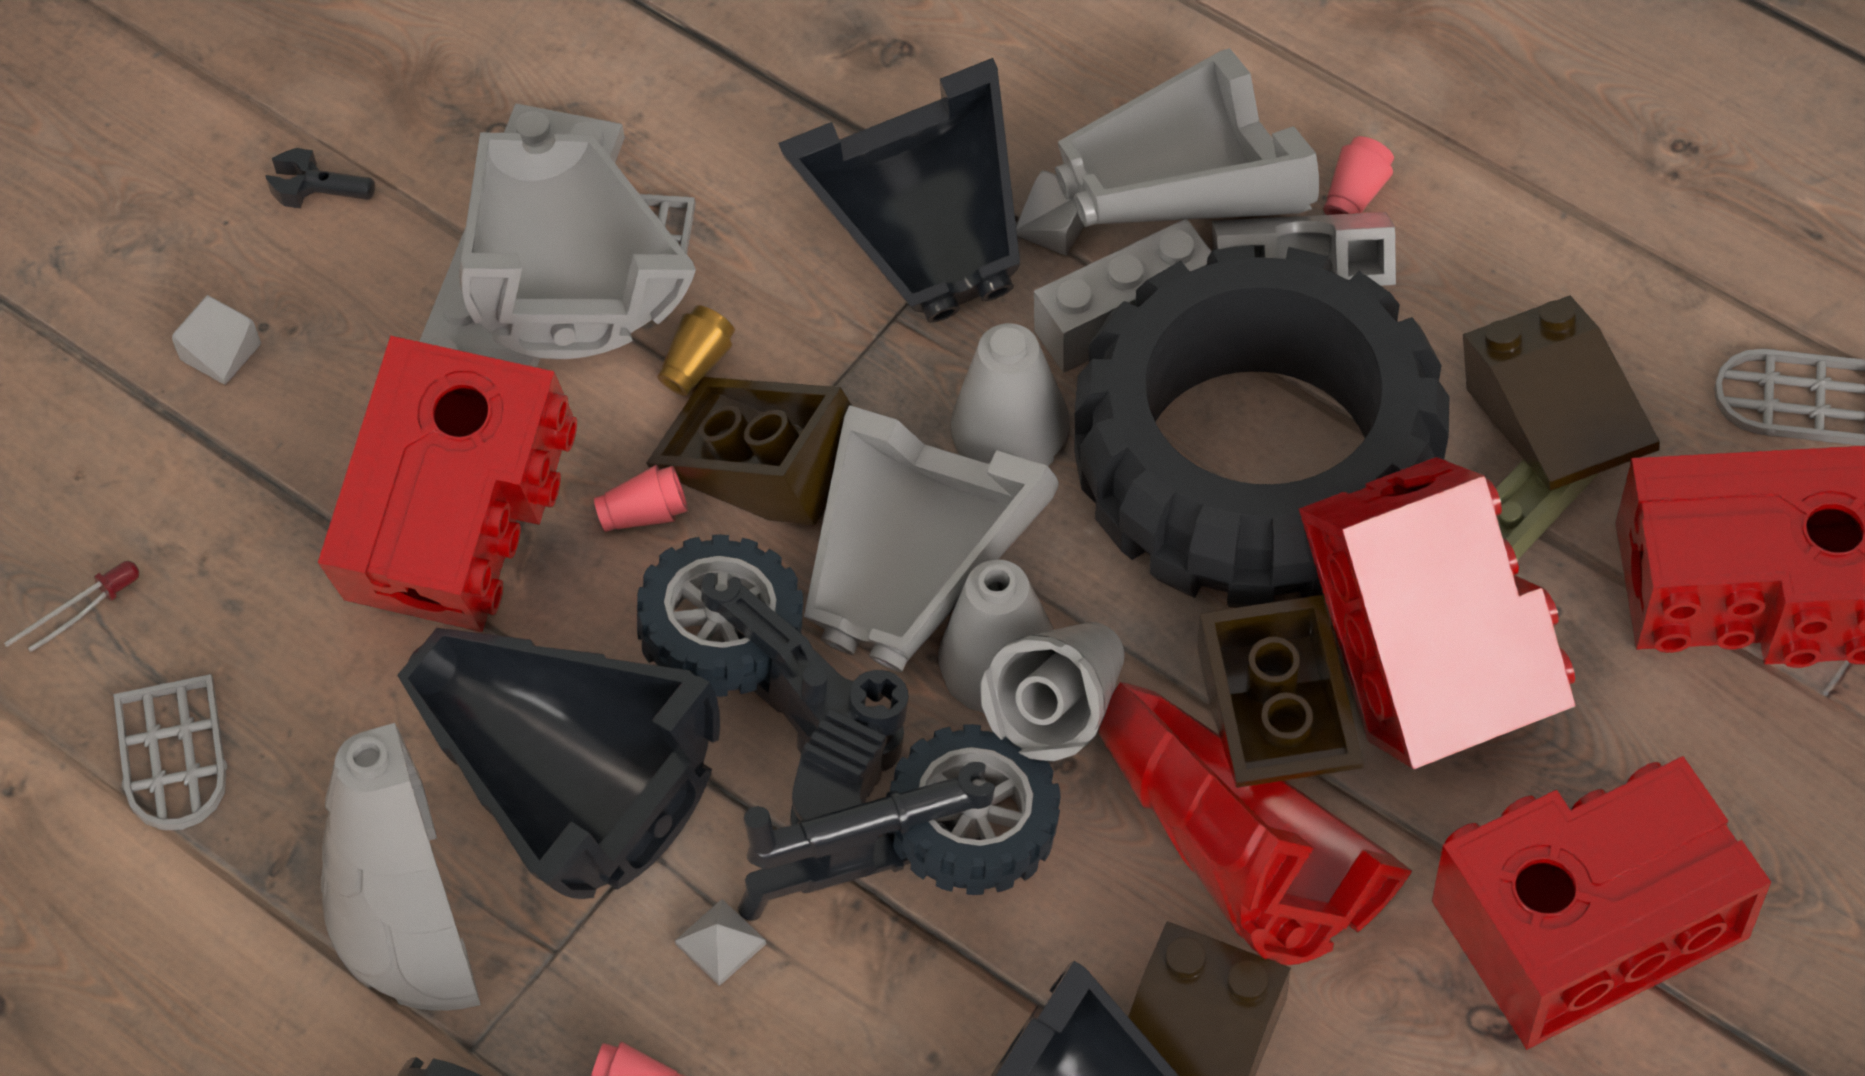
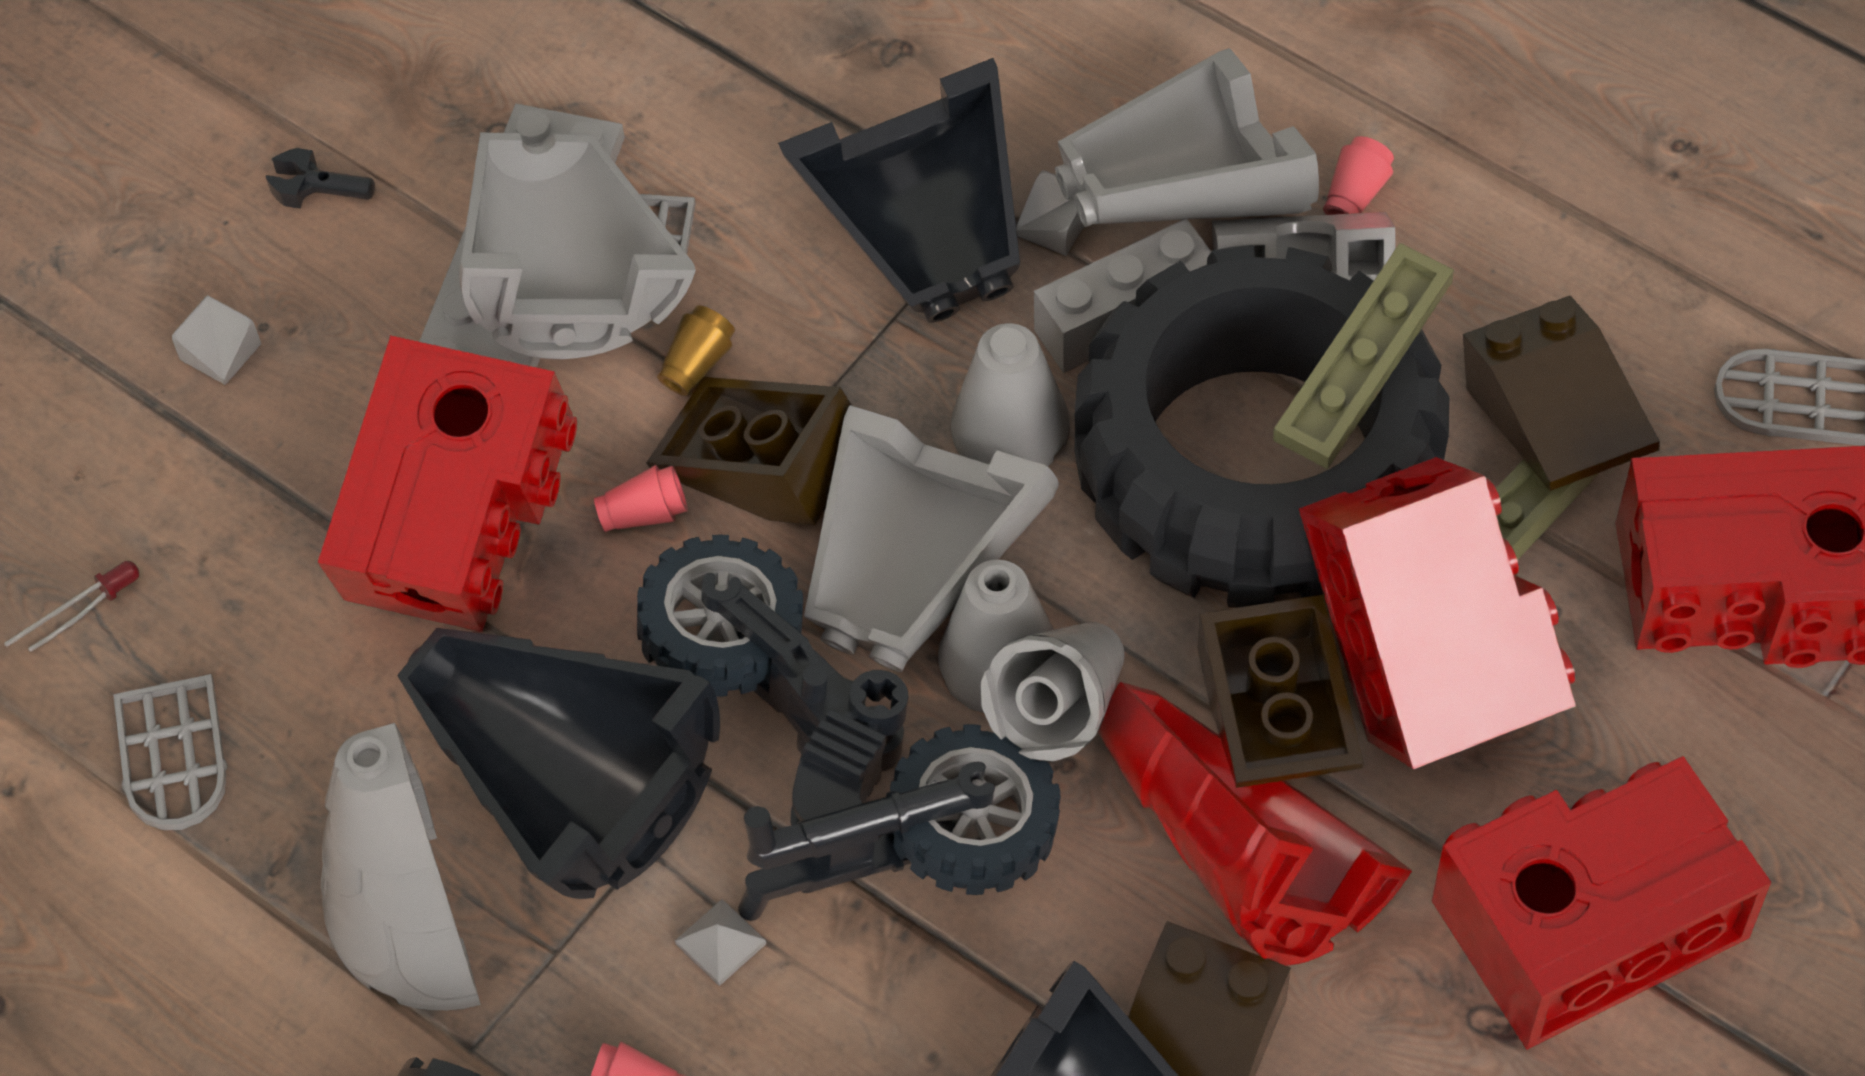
none -> olive plate [1273,243,1454,469]

